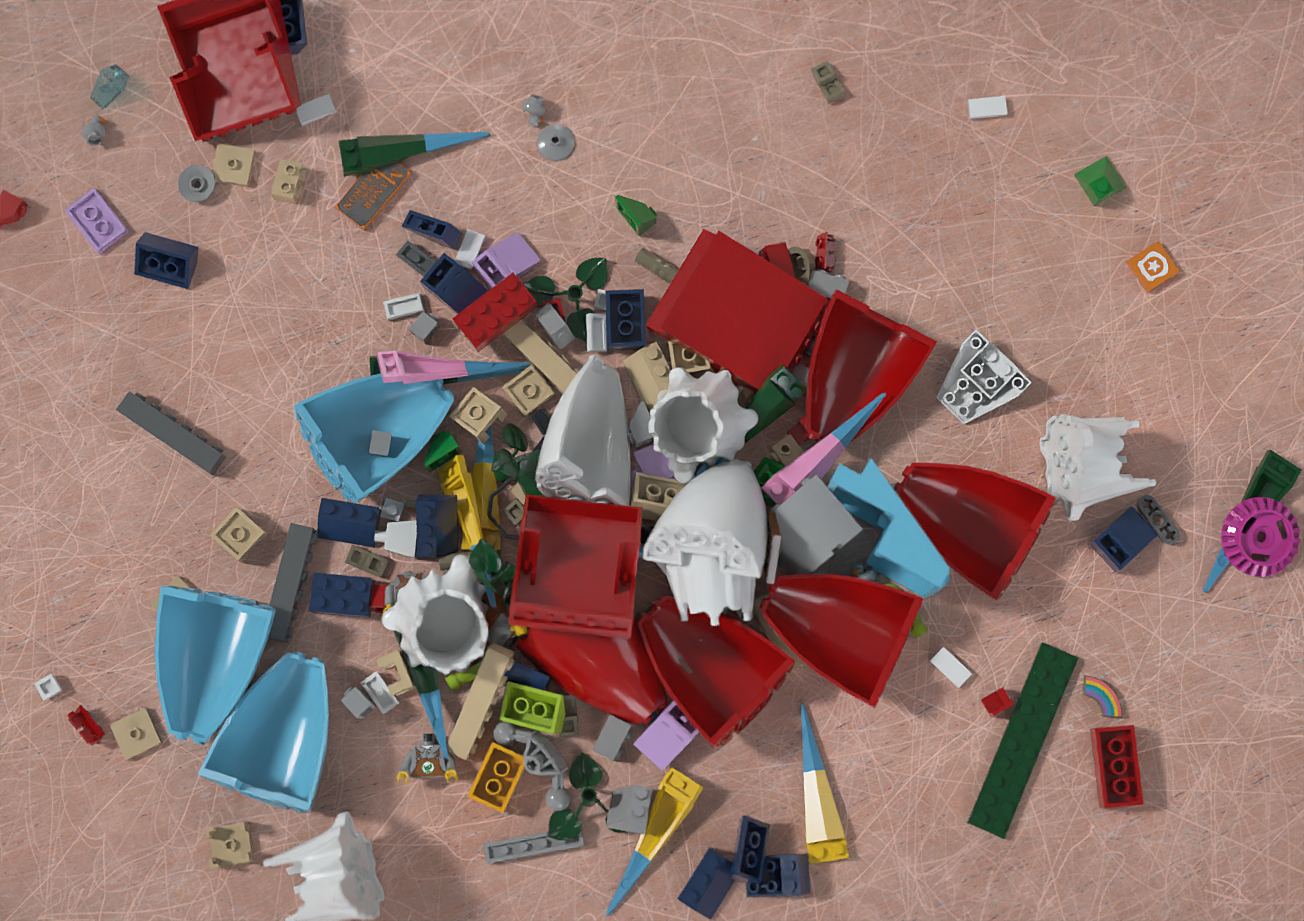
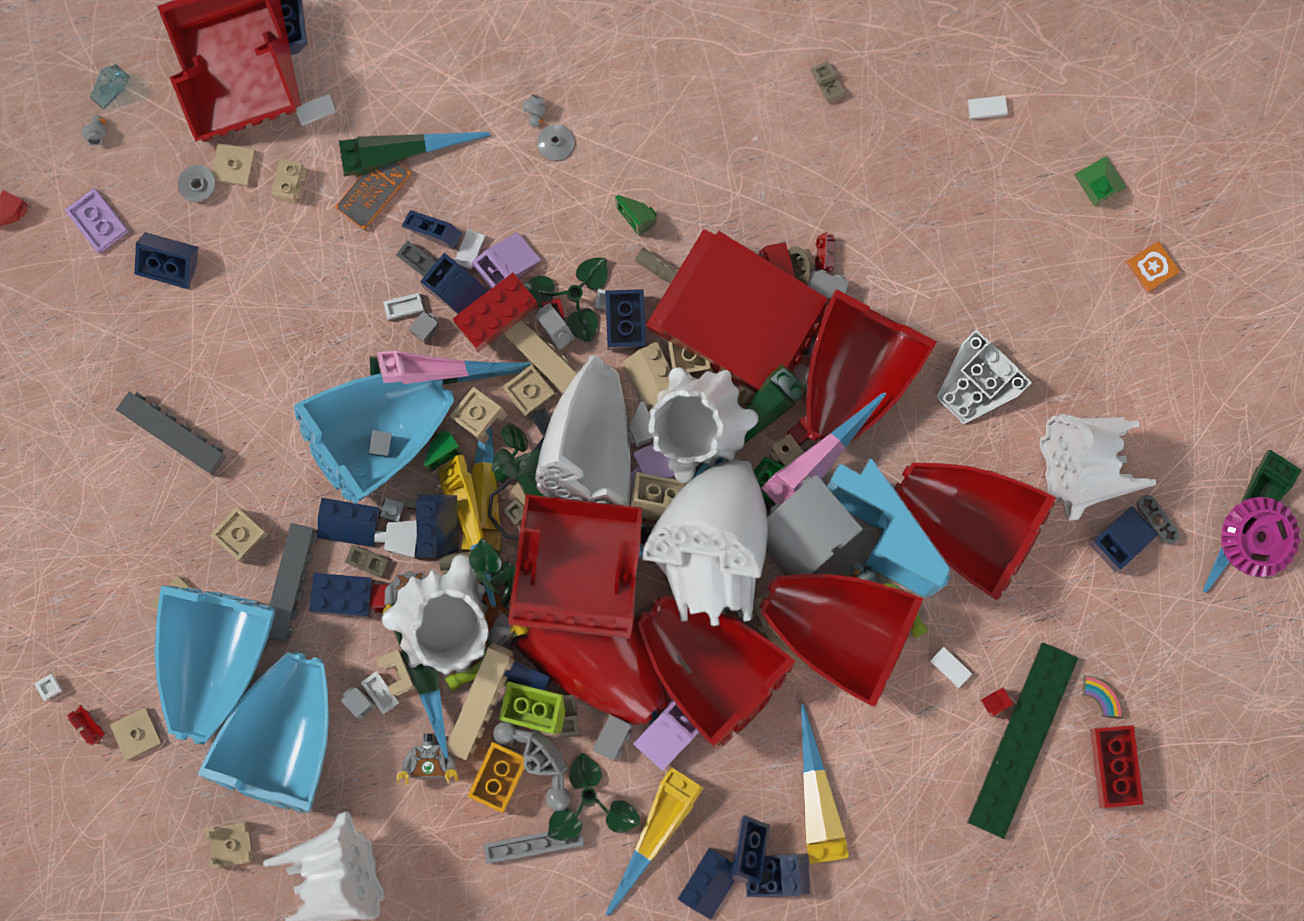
white tile [586,313,607,353] -> none
light grey slope [606,785,653,834] -> none
reddish brown tile [763,512,781,584] -> none

